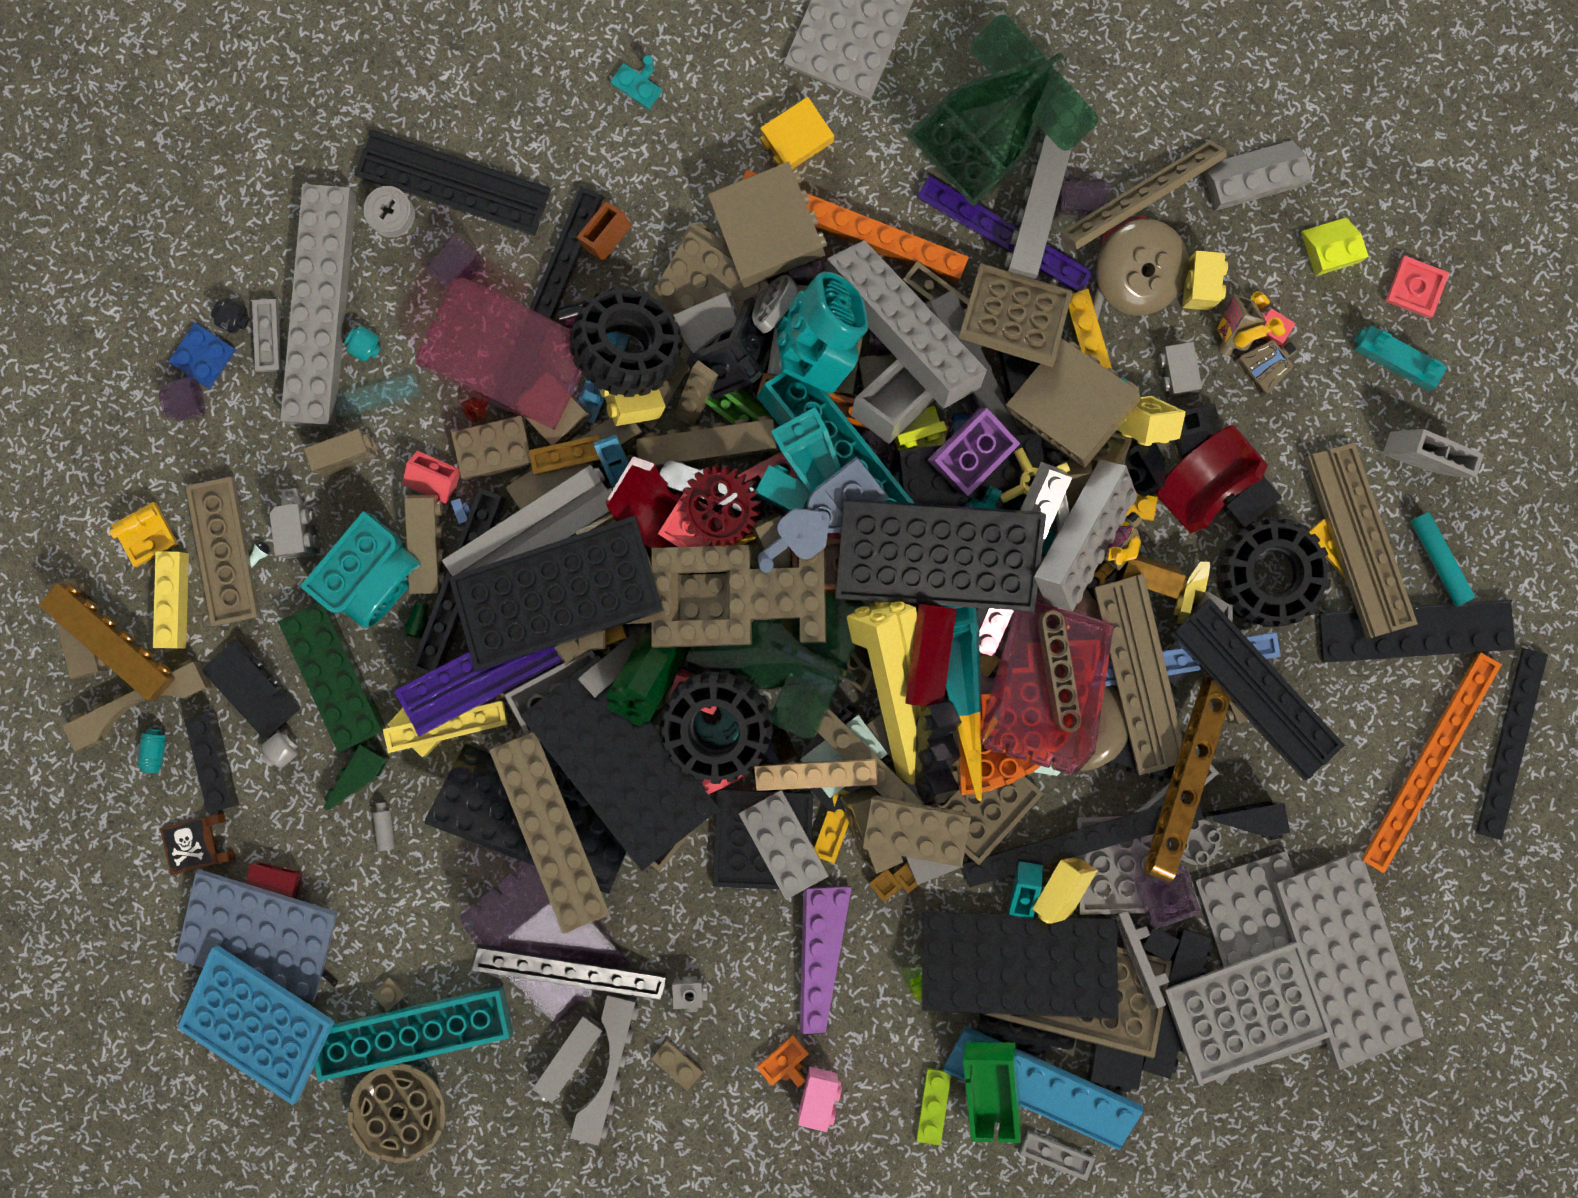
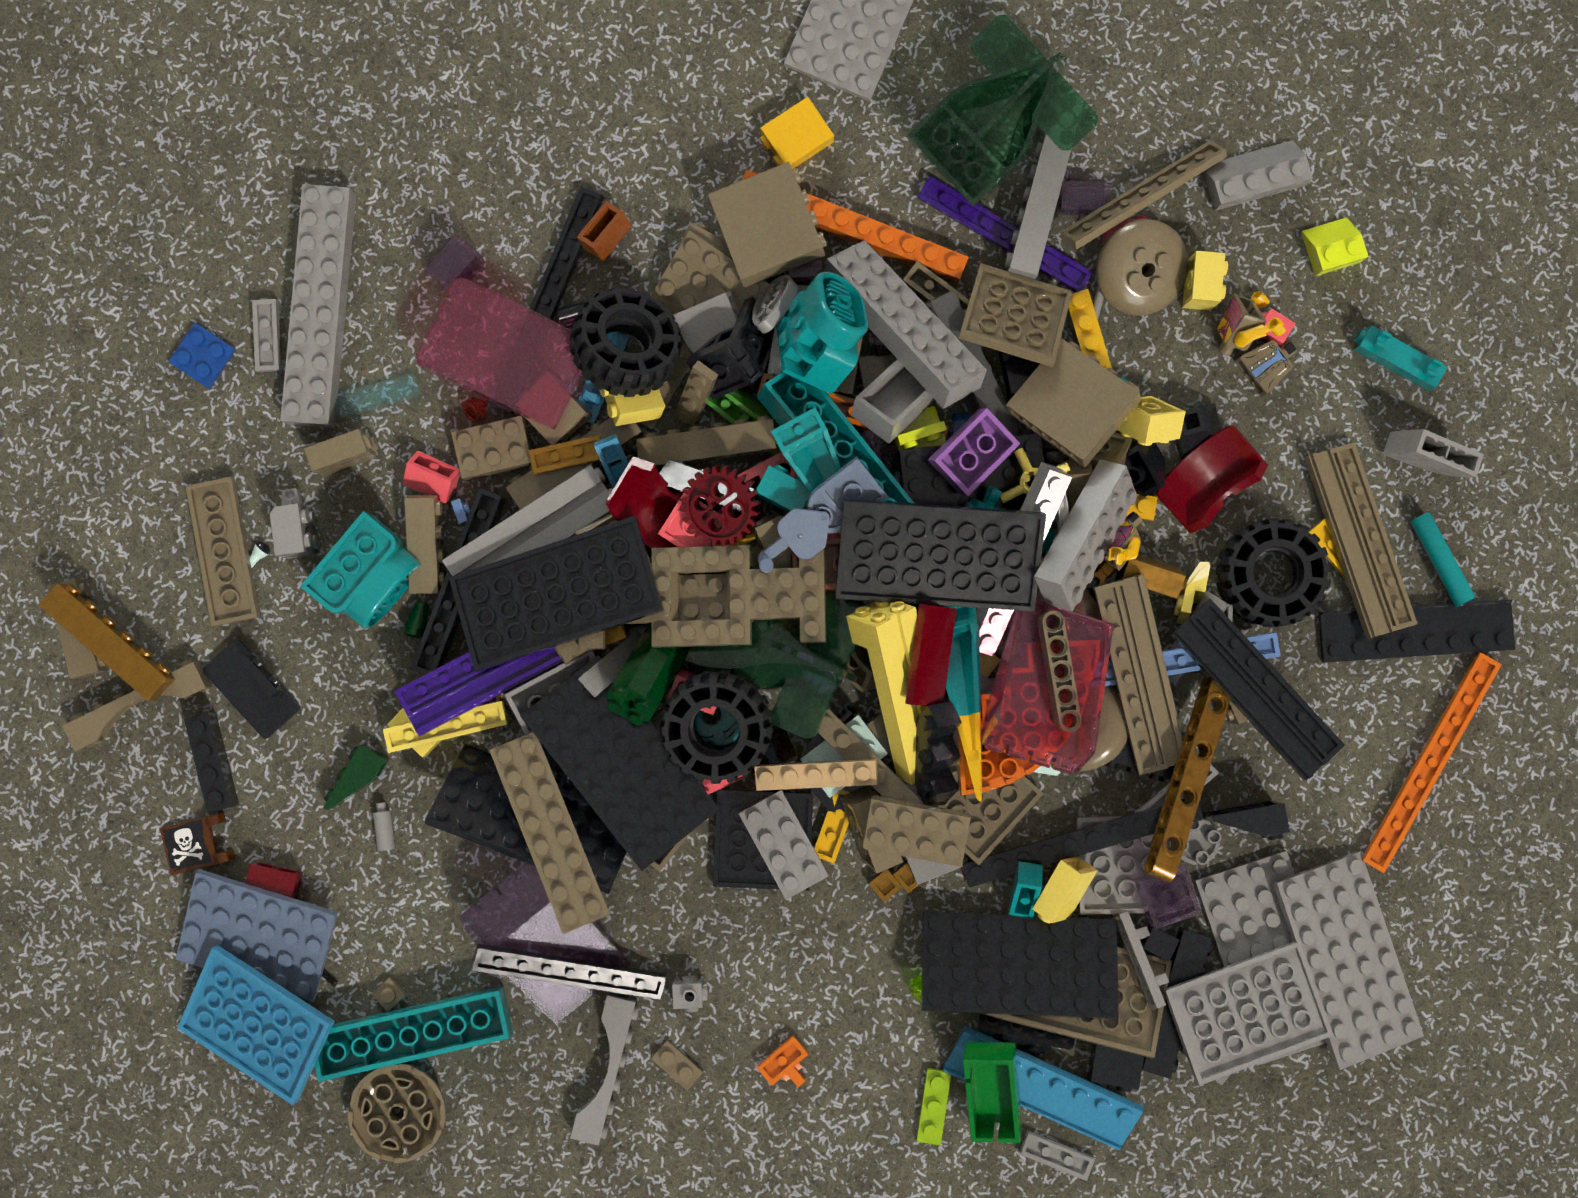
yellow plate [109,502,179,567] -> none
teal head [137,728,166,773] -> none
light yellow brick [153,551,189,649] -> none
clear purple piece [159,376,206,421] -> none
black head [211,298,250,334] -> none
light grey head [262,732,299,768] -> none
dark green brick [278,602,386,753] -> none
teal head [344,326,382,362] -> none
black plate [354,130,551,236] -> none
light grey piece [364,186,415,237] -> none
light grey brick [532,1013,604,1103] -> none
teal plate [610,55,663,111] -> none
bright pink brick [798,1066,842,1132] -> none
medium lavender wing [800,886,851,1034] -> none
light grey brick [1158,342,1202,397] -> none
black brick [1222,475,1282,529] -> none
coral plate [1385,256,1449,319] -> none
black plate [1476,648,1548,840] -> none

